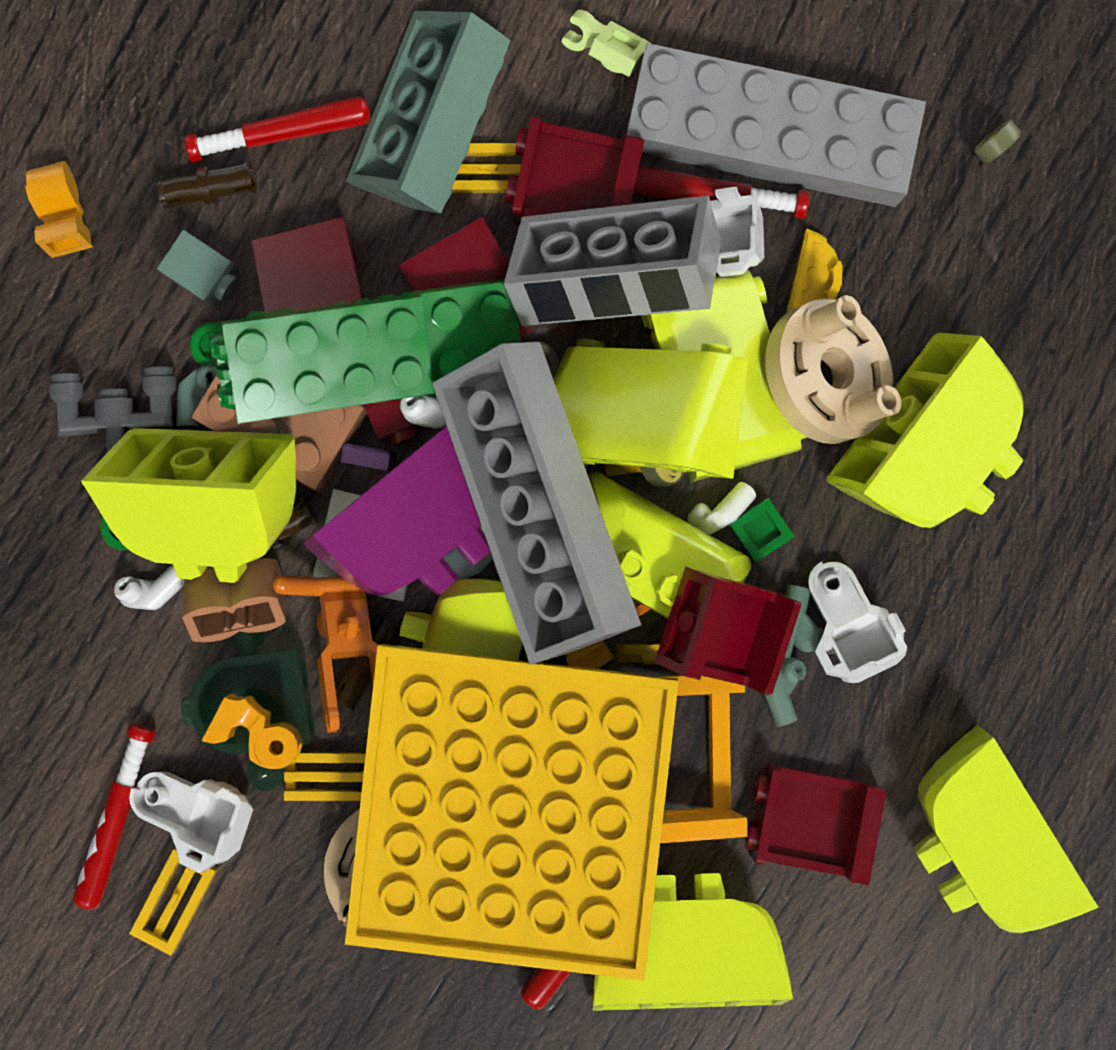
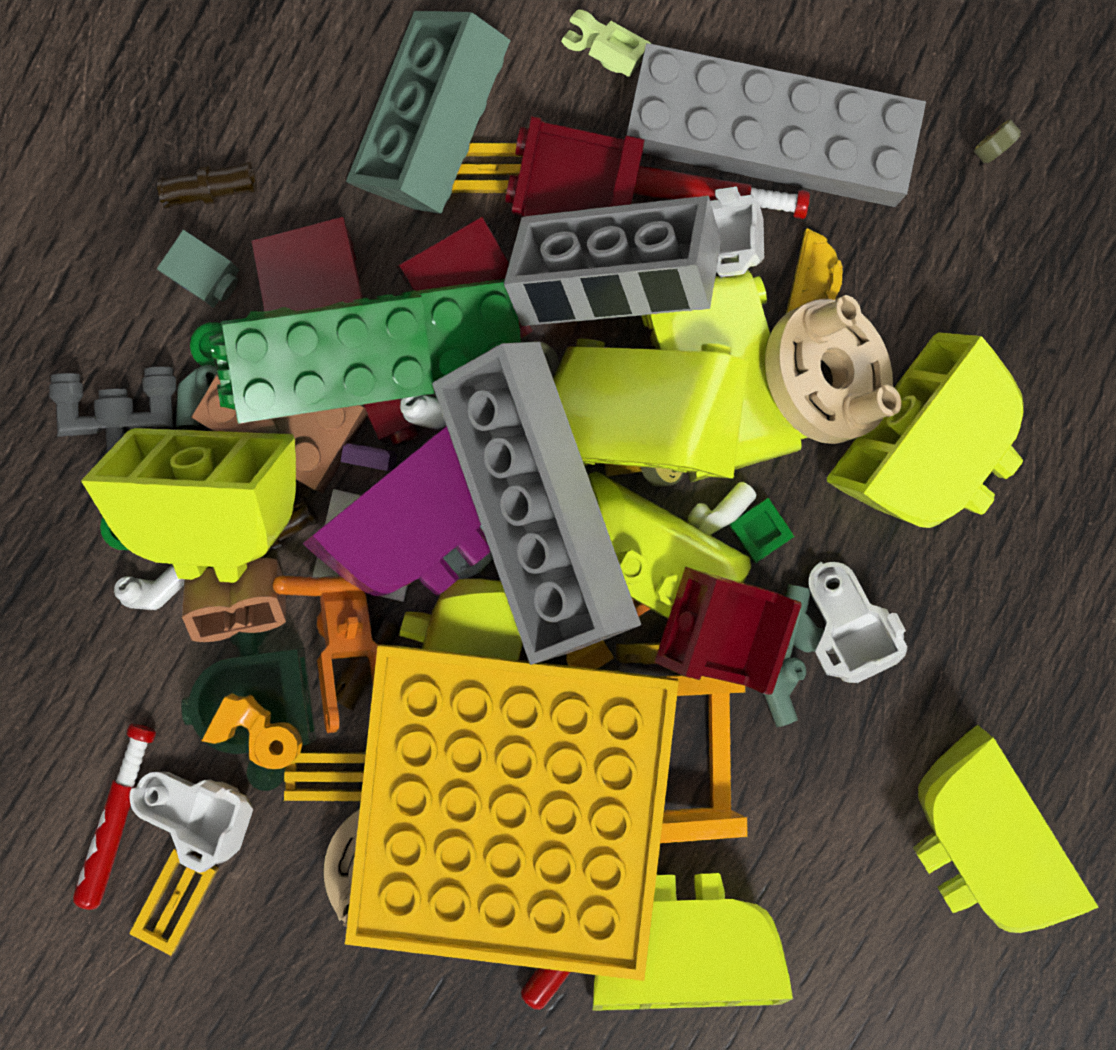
light orange leg [25,161,93,258] -> none
red piece [184,97,371,163] -> none
dark red panel [745,764,887,886] -> none

